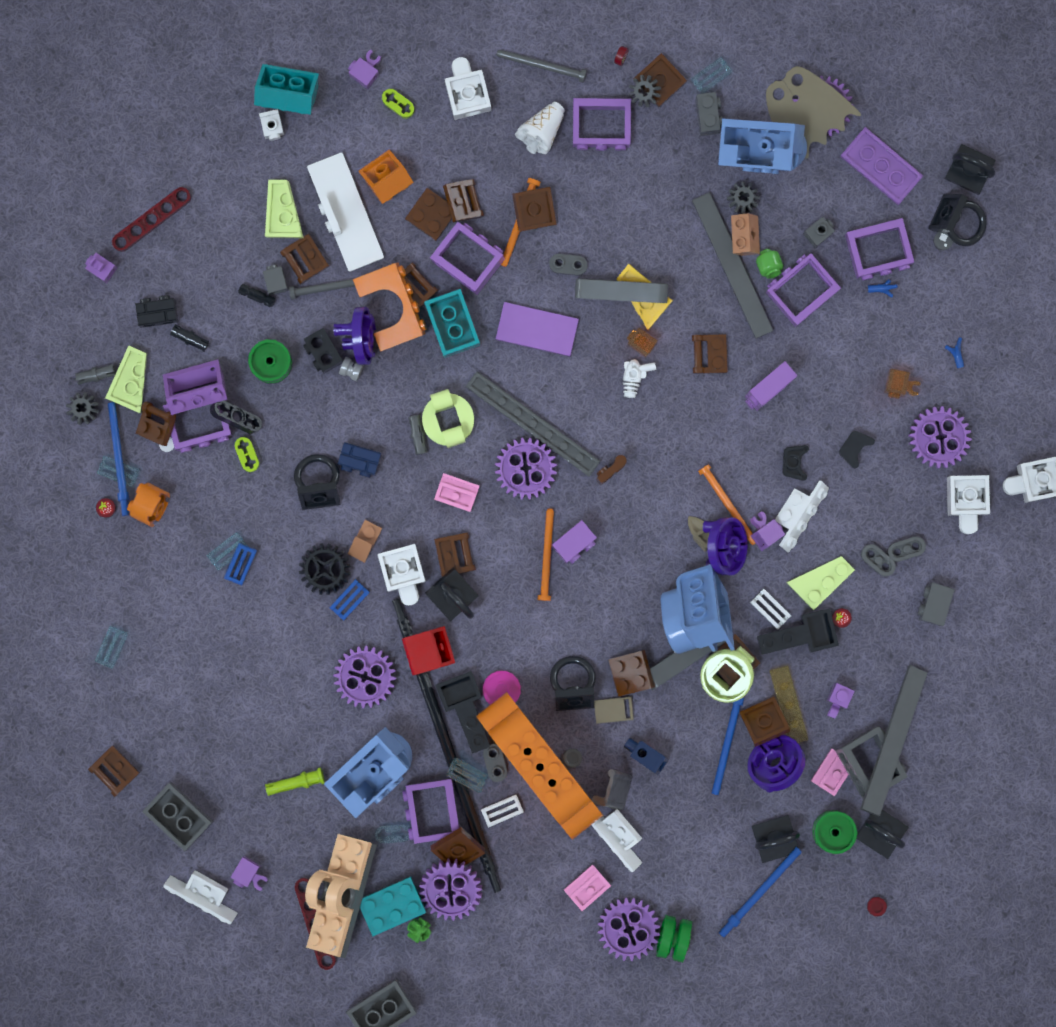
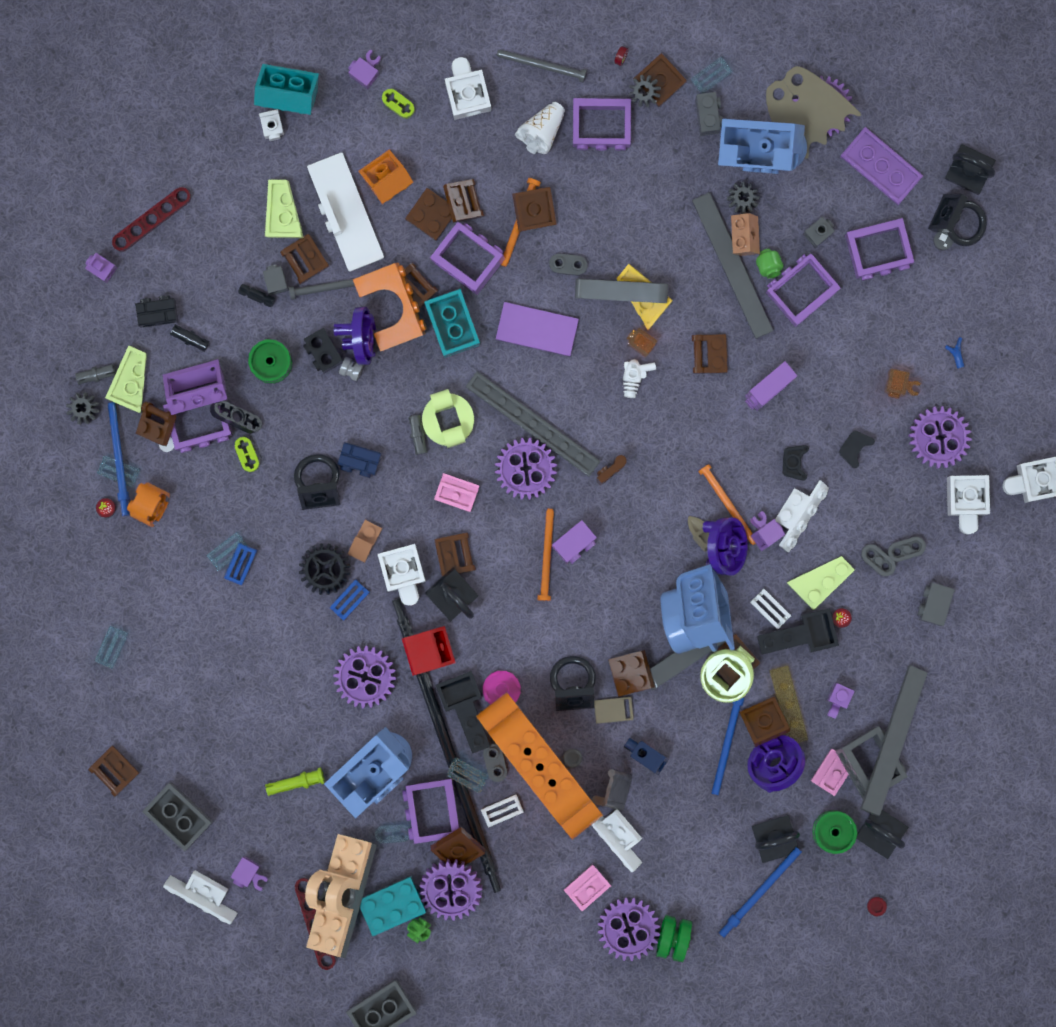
blue bar [868,280,898,298] -> none

